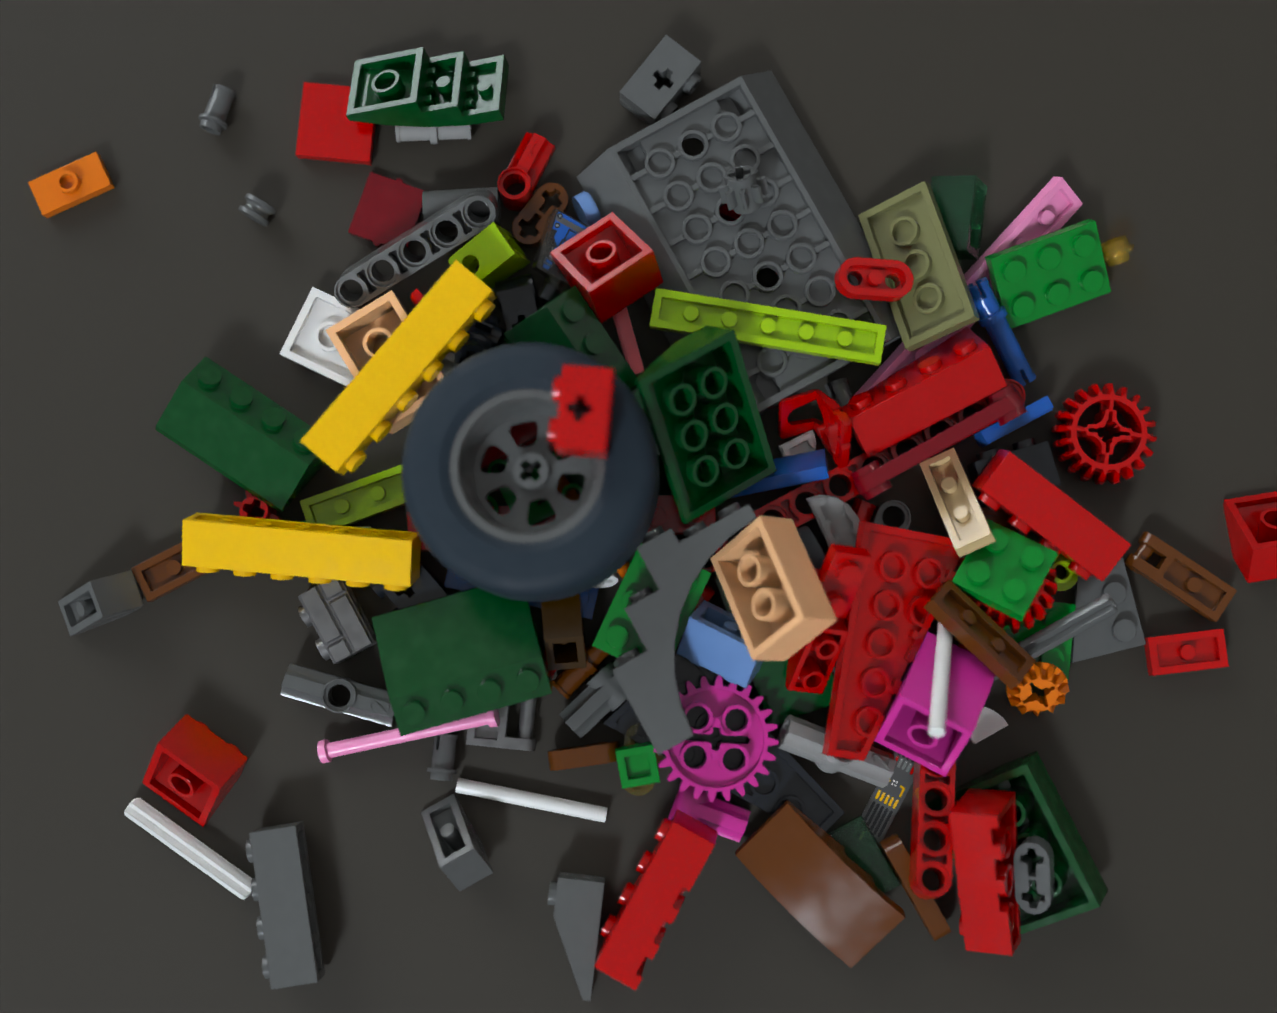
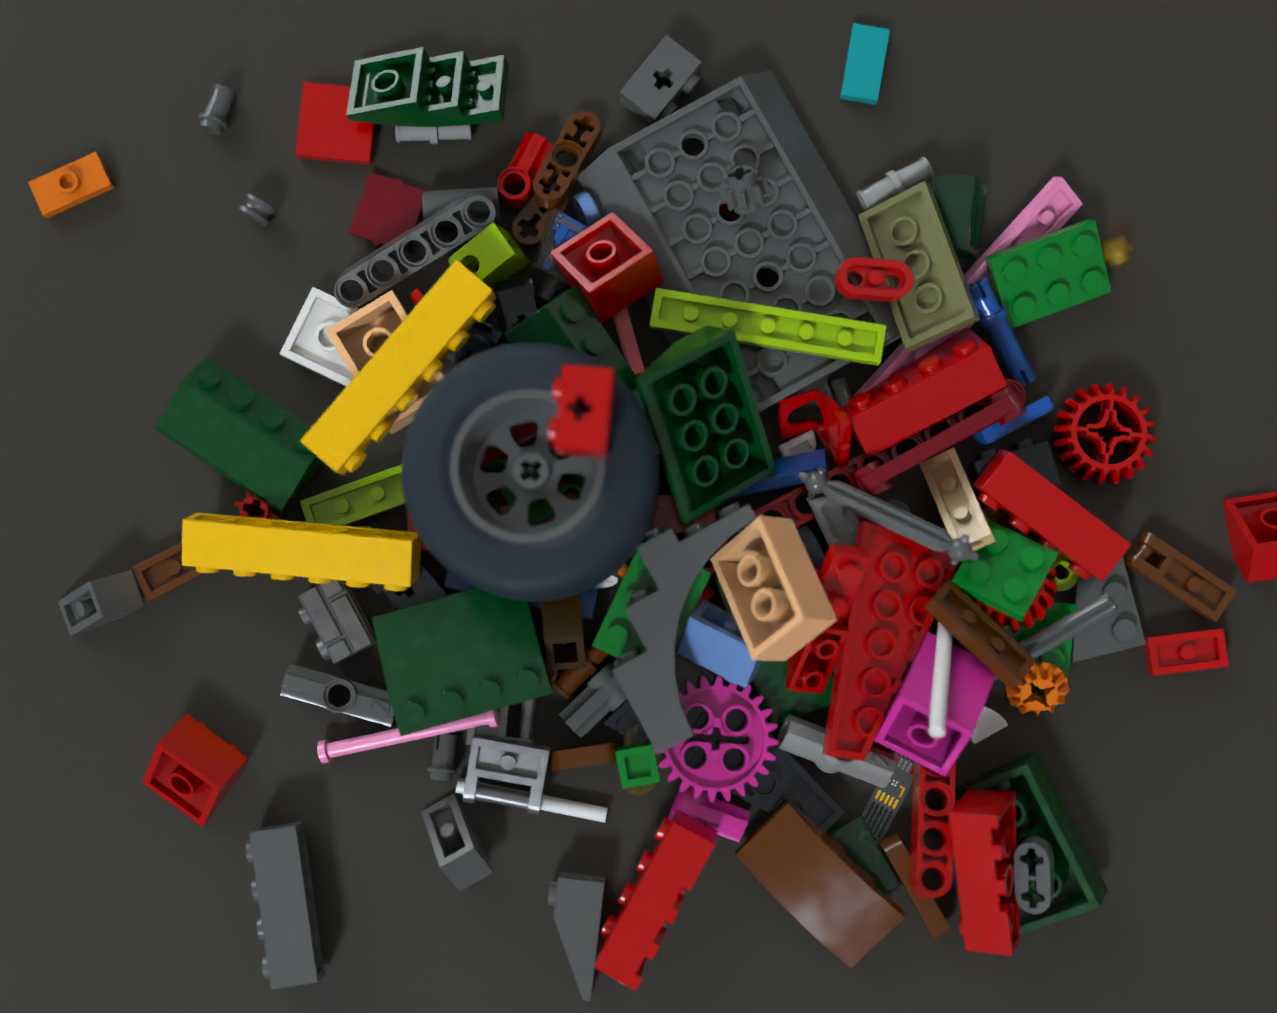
white axle [124,798,252,900] -> none
none -> flat silver plate [463,734,551,815]
none -> reddish brown beam [533,111,601,209]
none -> dark grey wheel [798,467,979,565]
none -> teal tile [840,23,890,105]
none -> light grey pin [857,156,934,211]

